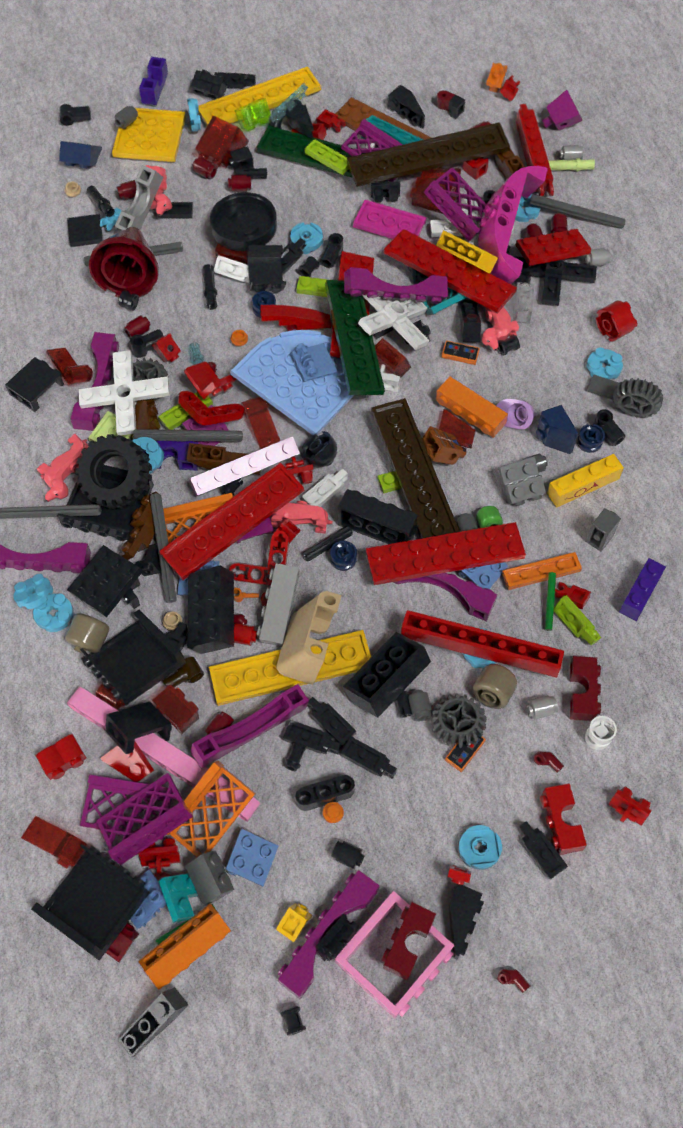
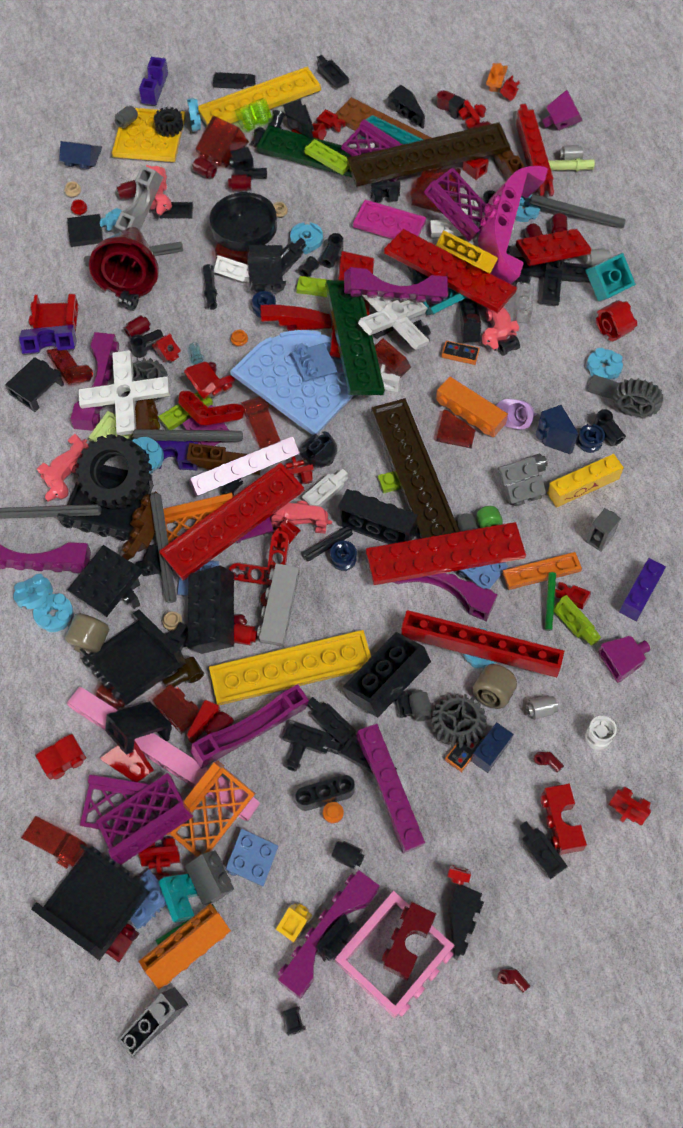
black piece [59,104,91,126] -> none
black pin [87,185,115,217] -> none
black brick [190,70,228,99] -> none
orange hand [234,588,259,602] -> none
clear light blue plate [269,83,308,123] -> none
tan windscreen [277,591,342,685] -> none
dark orange torso [422,426,467,465] -> none
medium azure plate [459,825,502,870] -> none
dark red arch [570,656,601,721] -> none
none -> dark purple arch [19,325,77,354]
none -> red panel [29,294,79,332]
none -> red plate [71,199,88,215]
none -> black tyre [154,107,184,137]
none -> red slope [187,700,221,743]
none -> black pin [251,127,265,148]
none -> tan plate [273,202,288,217]
none -> black hinge [317,55,349,89]
none -> magenta arch [356,723,425,854]
none -> red hips [458,99,486,129]
none -> dark blue brick [471,722,514,773]
none -> teal brick [586,253,636,301]
none -> magenta torso [598,636,650,683]

